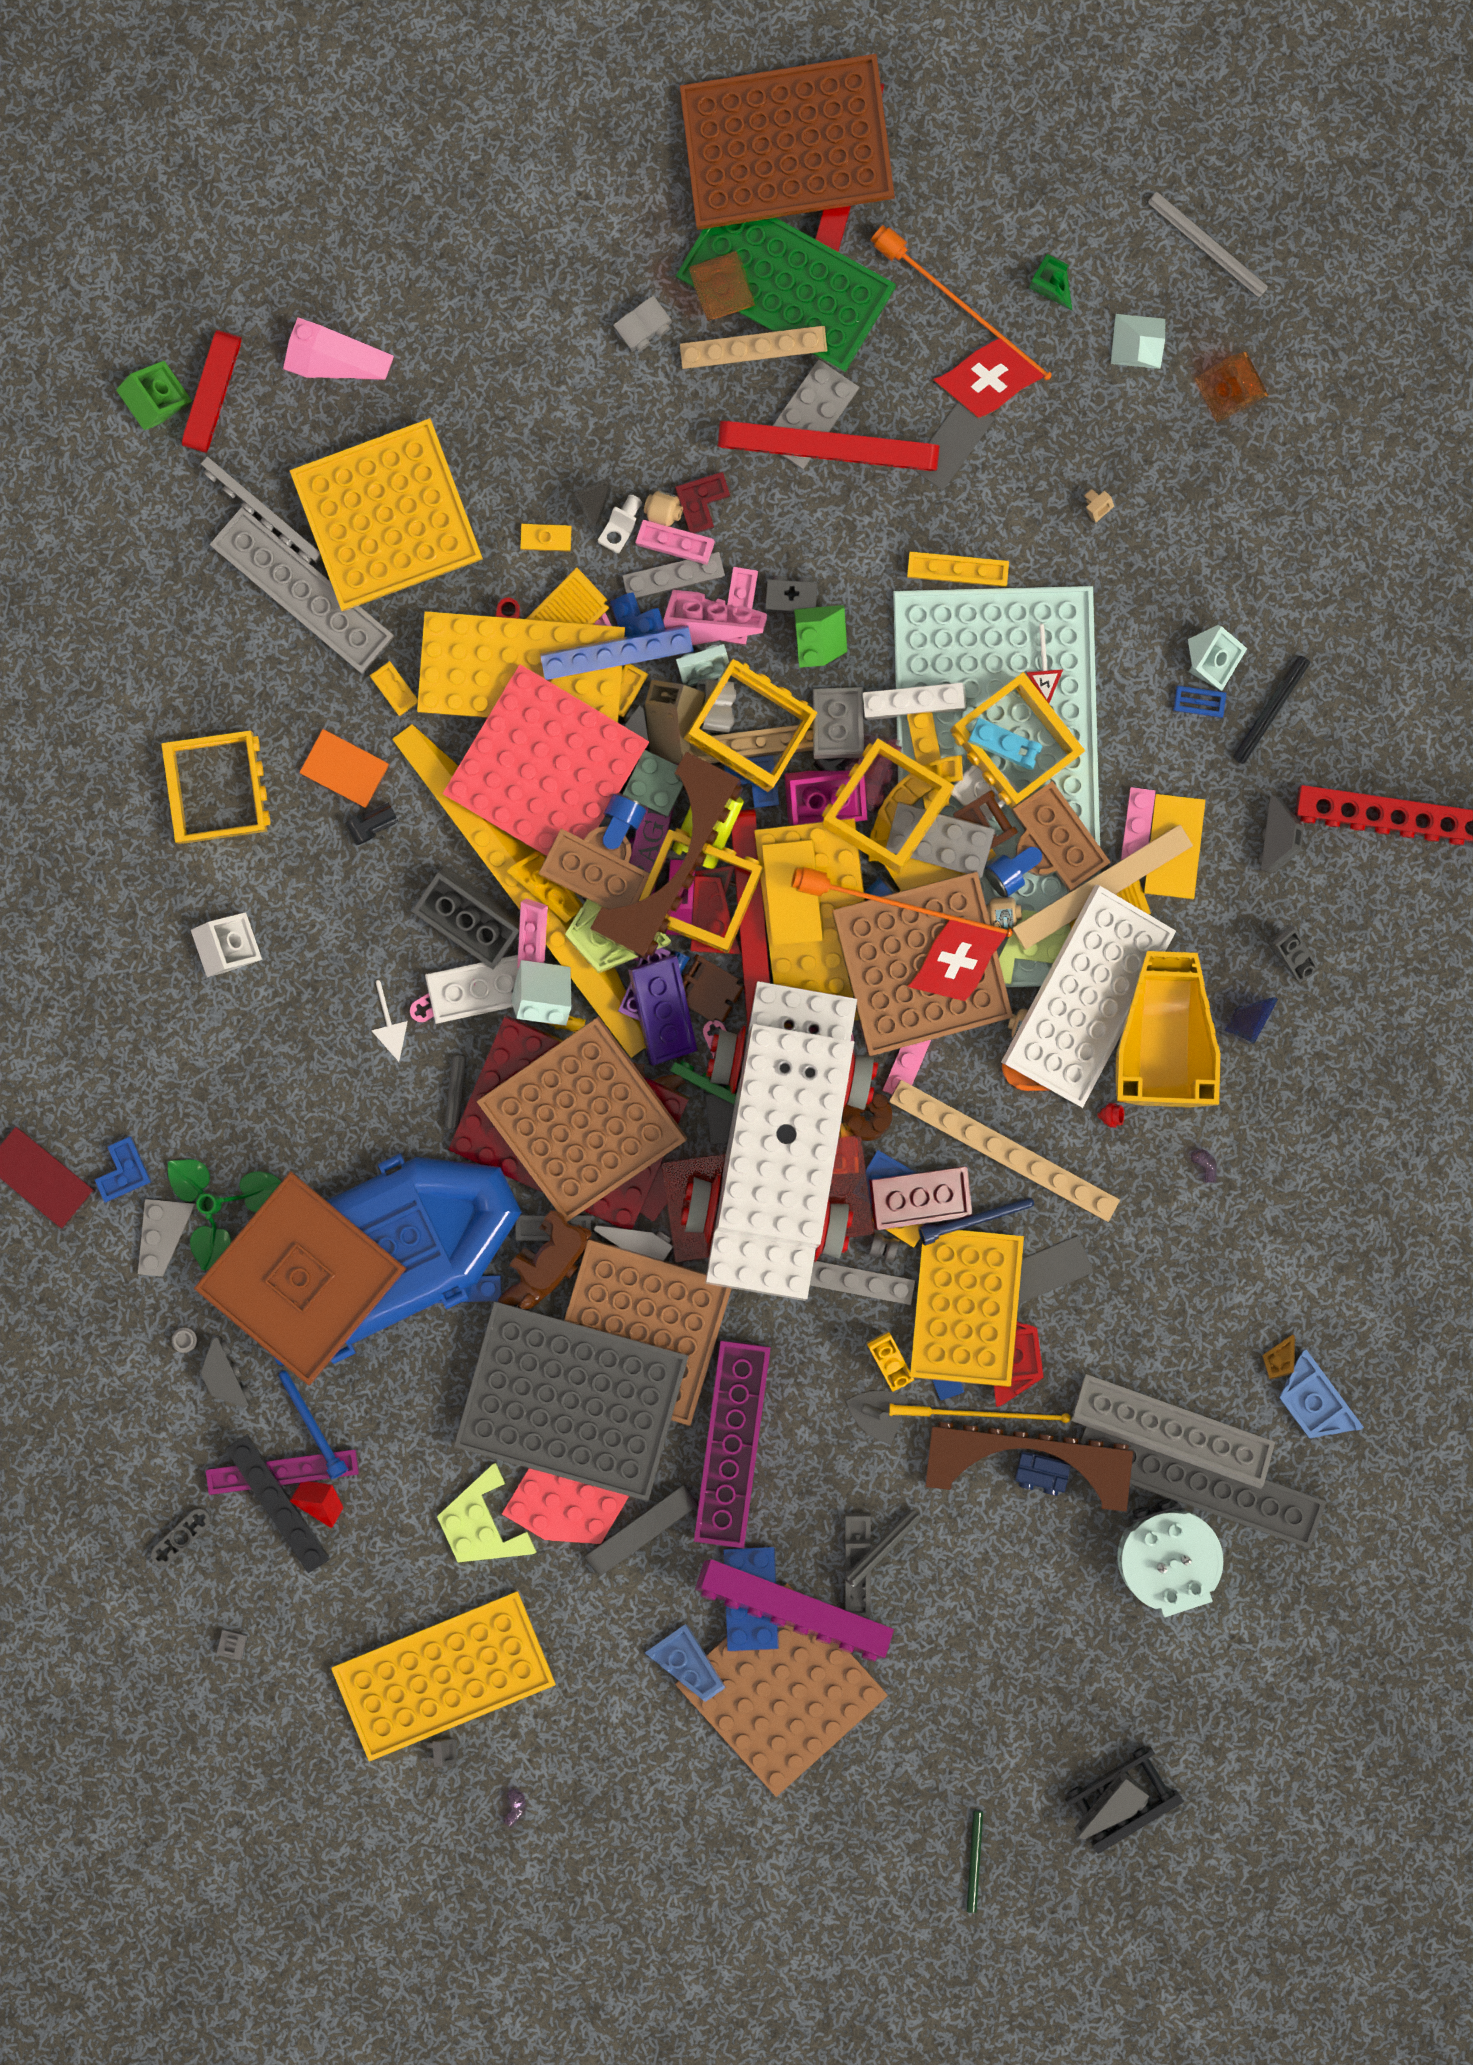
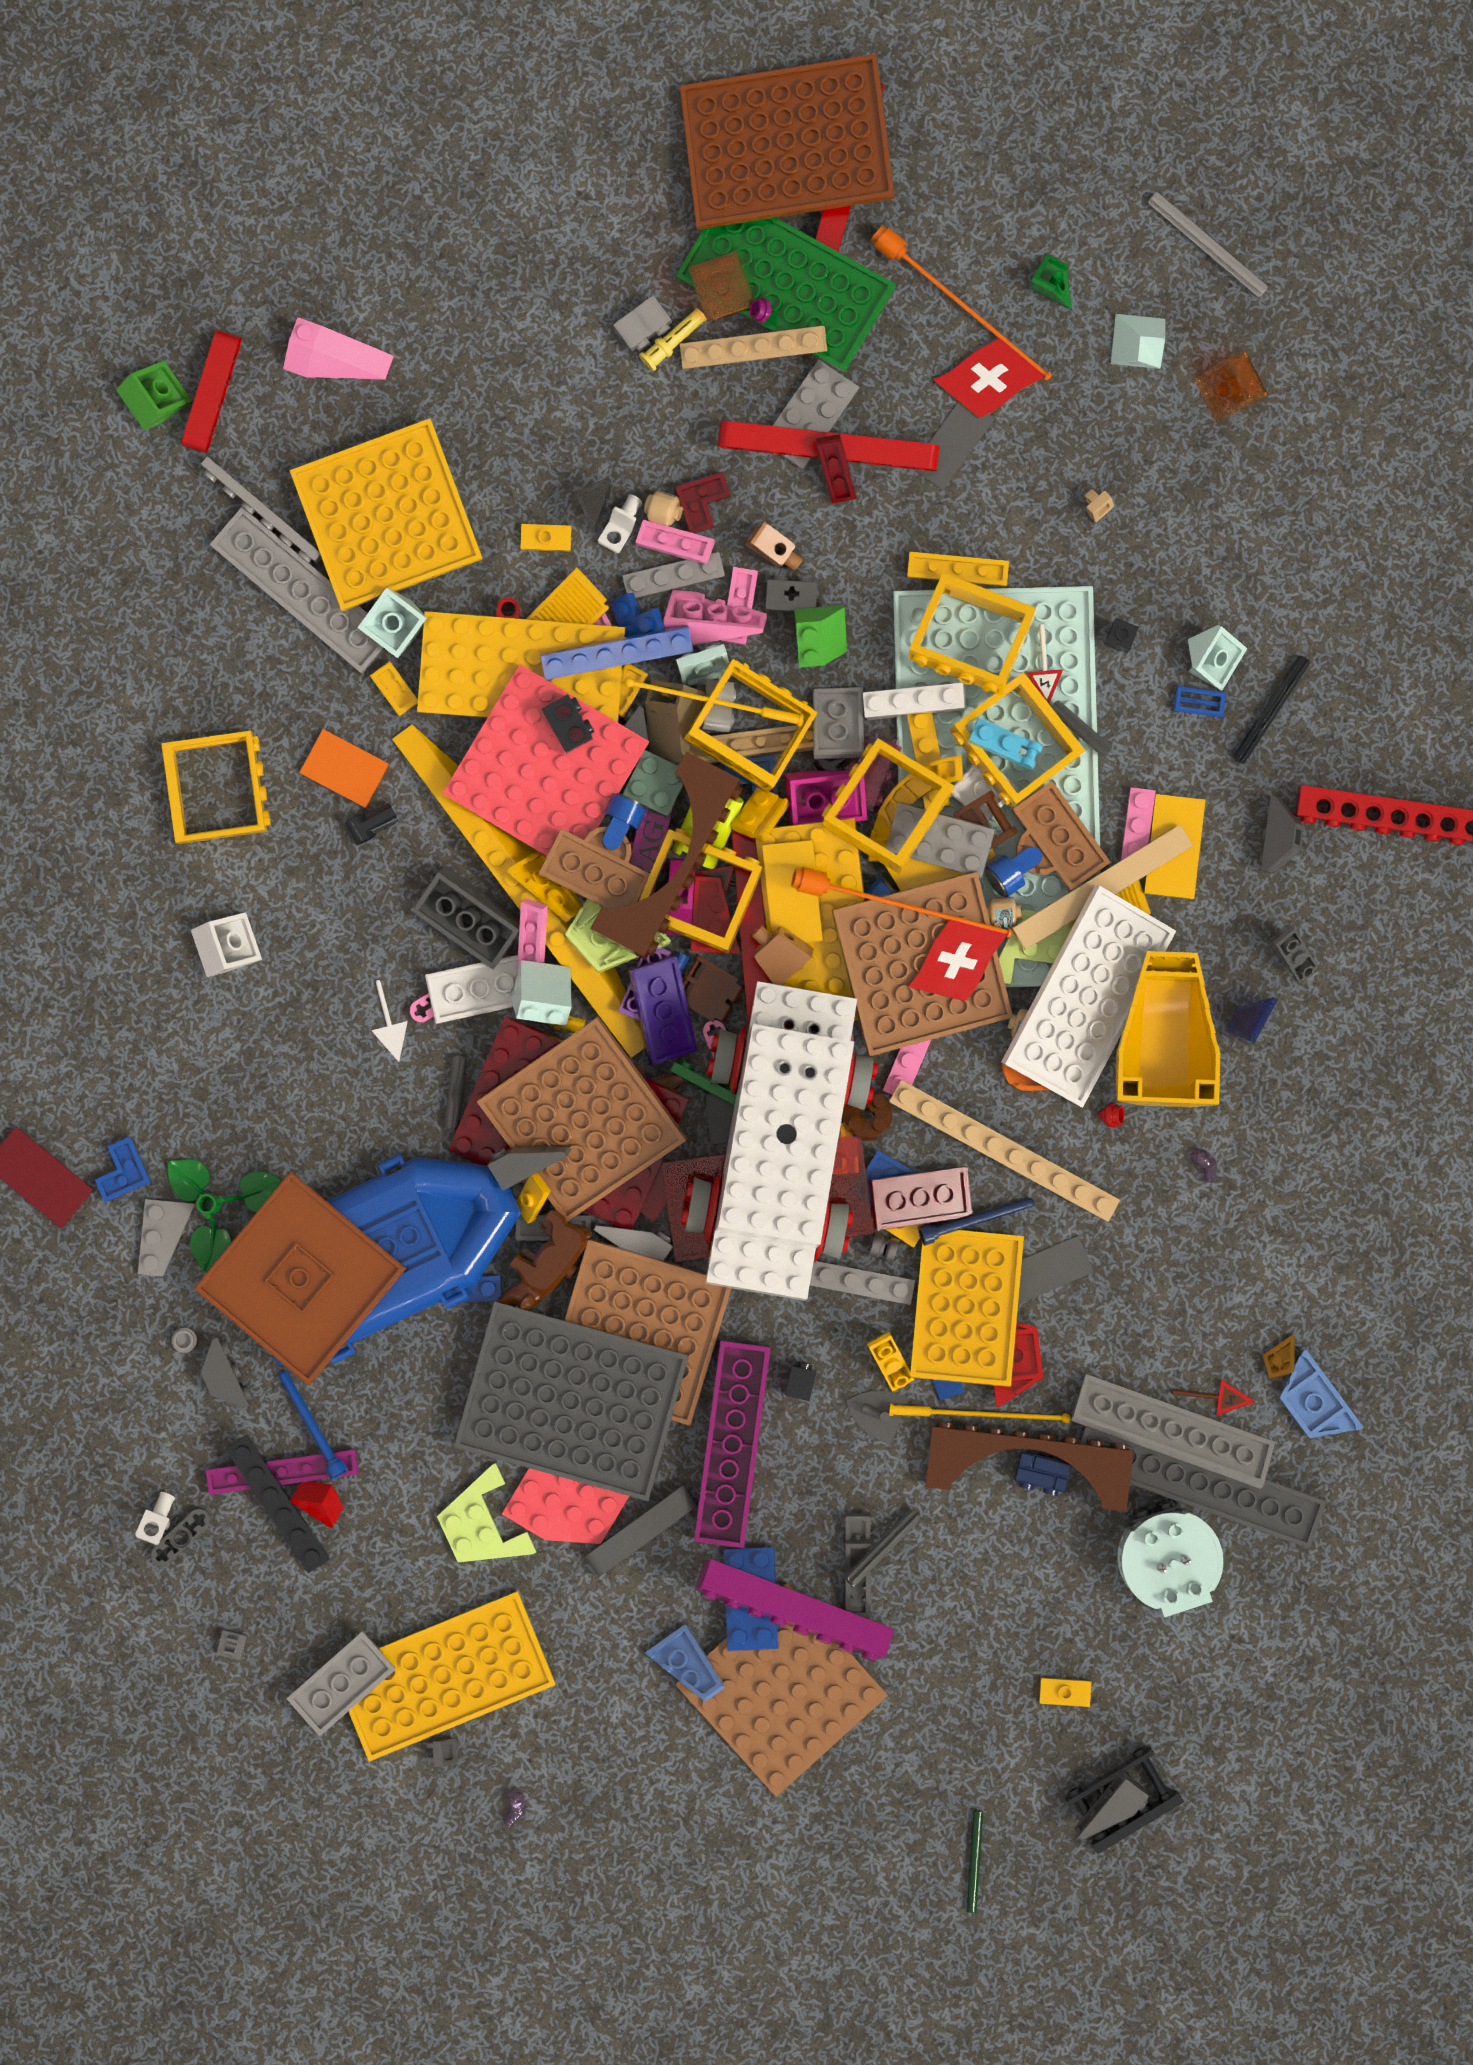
none -> white bracket [135,1492,175,1545]
none -> light grey plate [286,1631,396,1736]
none -> light aqua slope [358,587,427,658]
none -> dark grey slope [488,1146,571,1191]
none -> yellow plate [516,1173,550,1224]
none -> black brick [542,694,595,754]
none -> yellow piece [624,677,804,726]
none -> light yellow pin [639,308,706,372]
none -> yellow plate [731,787,789,842]
none -> torso [744,522,803,571]
none -> magenta plate [749,297,772,323]
none -> medium nougat torso [751,925,814,985]
none -> black brick [785,1362,816,1401]
none -> dark red tile [816,434,857,504]
none -> yellow window [908,573,1036,695]
none -> yellow plate [1039,1677,1091,1707]
none -> dark grey axle [1051,701,1112,757]
none -> black brick [1104,618,1139,654]
none -> piece [1171,1379,1255,1416]

